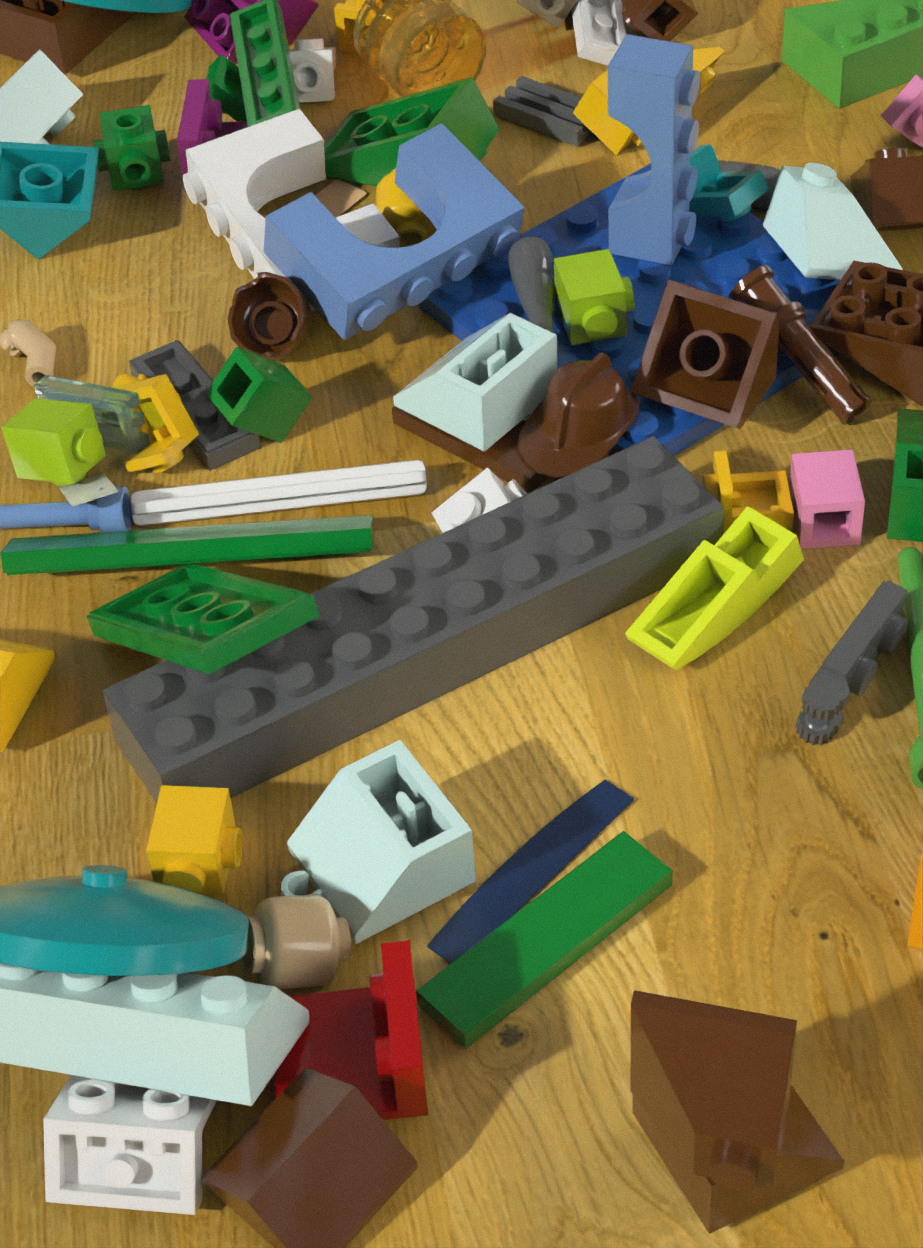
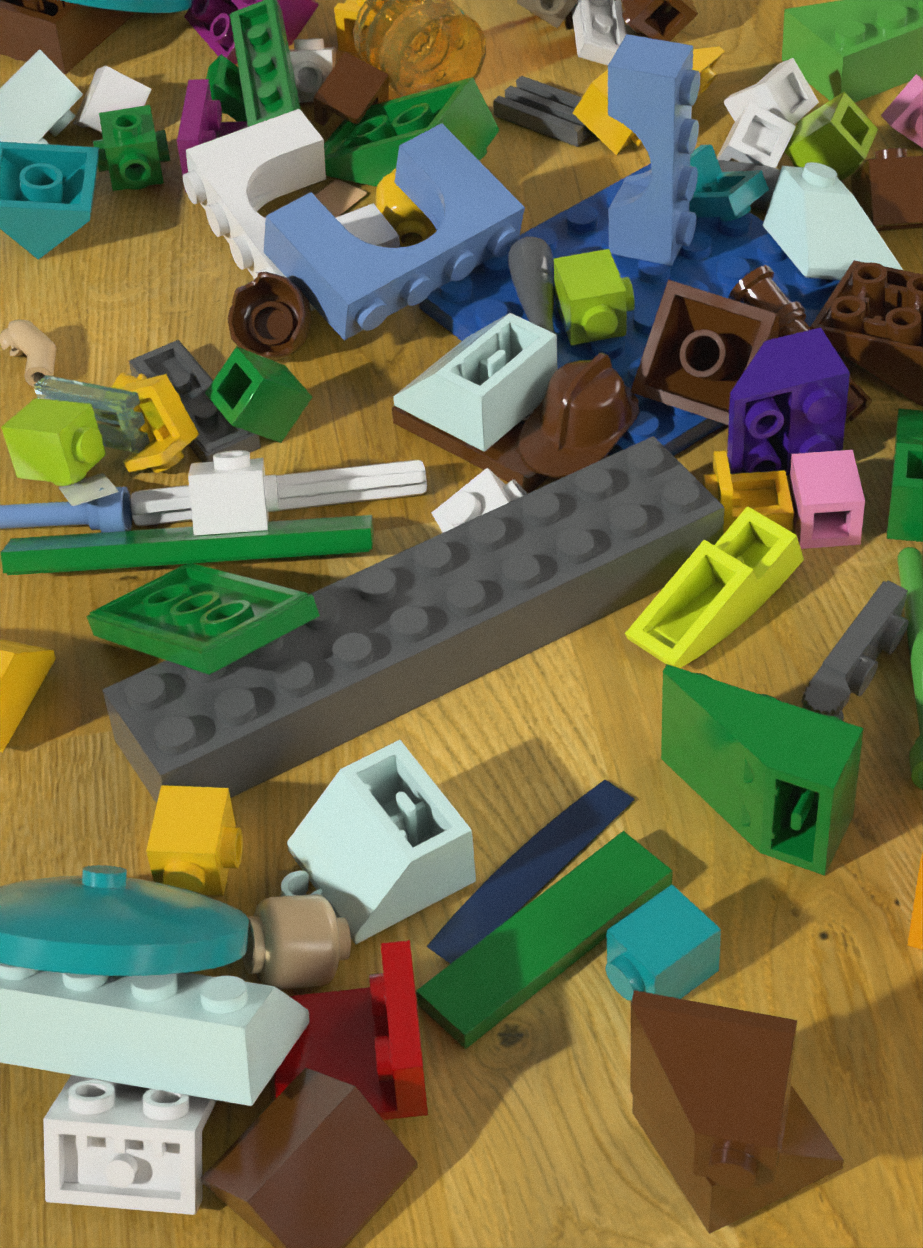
none -> white panel [73,66,152,133]
none -> white brick [188,450,279,536]
none -> reddish brown panel [313,52,389,126]
none -> teal brick [605,885,721,1001]
none -> green slope [661,664,864,876]
none -> white panel [717,102,796,168]
none -> white panel [724,58,819,125]
none -> dark purple slope [727,327,850,476]
none -> lime brick [784,91,878,180]

